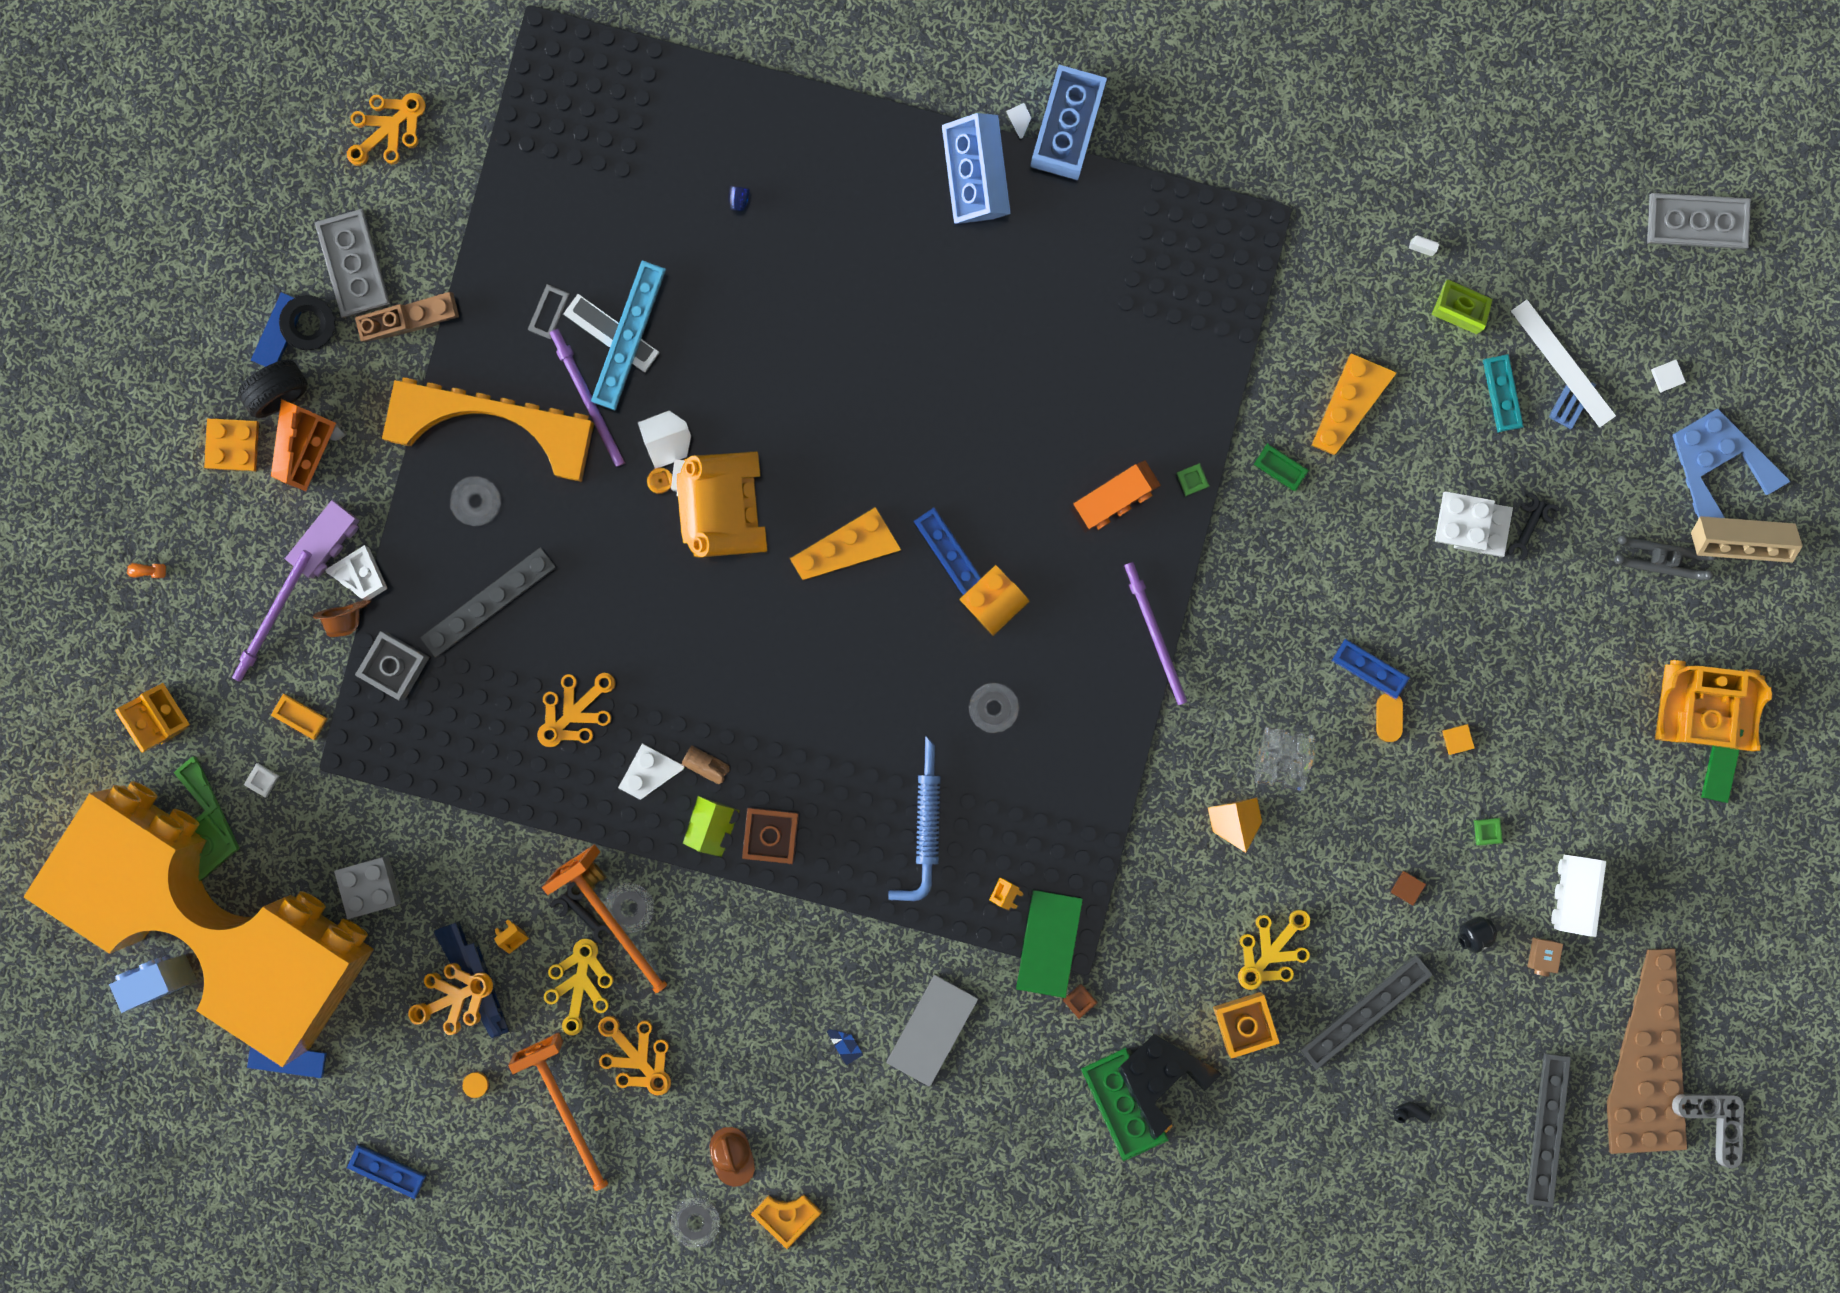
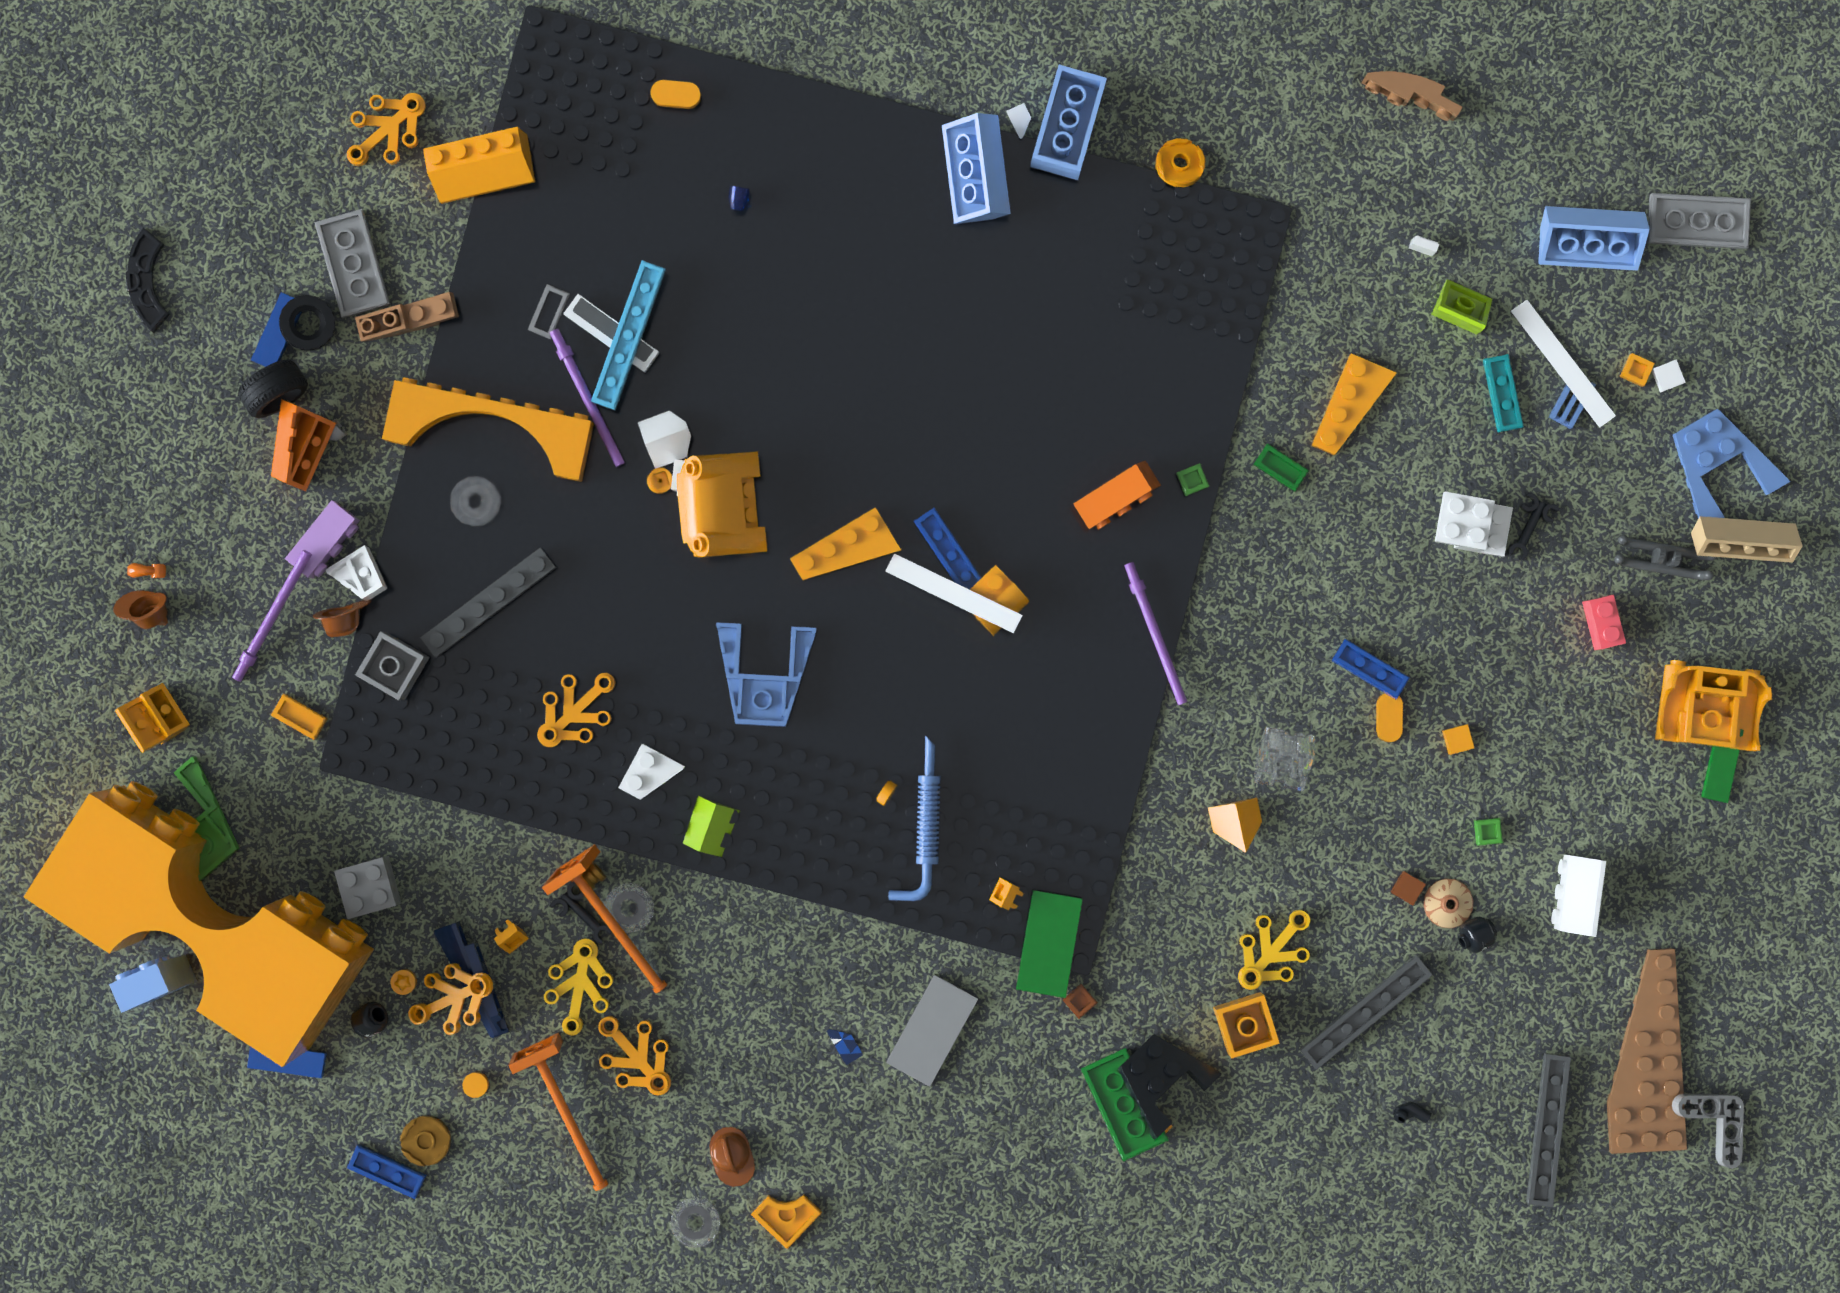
light orange plate [204,418,259,472] -> none
white tile [244,763,279,798] -> none
medium nougat hinge [681,745,730,784] -> none
dark orange brick [742,807,799,864] -> none
clear tile [969,683,1019,733] -> none
medium nougat brick [1527,937,1563,977] -> none
none -> dark orange piece [113,590,168,629]
none -> black tile [126,227,170,333]
none -> black head [350,1002,389,1038]
none -> light orange tile [390,969,417,995]
none -> pearl gold tile [400,1115,451,1166]
none -> light orange slope [423,127,535,204]
none -> light orange tile [651,80,701,109]
none -> medium blue wing [716,622,817,727]
none -> light orange tile [876,780,898,806]
none -> white sticker [886,554,1023,633]
none -> light orange tile [1155,138,1205,187]
none -> medium nougat slope [1361,71,1462,121]
none -> tan dish [1423,879,1473,928]
none -> light blue slope [1539,206,1650,271]
none -> coral brick [1582,595,1626,650]
none -> light orange tile [1620,353,1655,387]

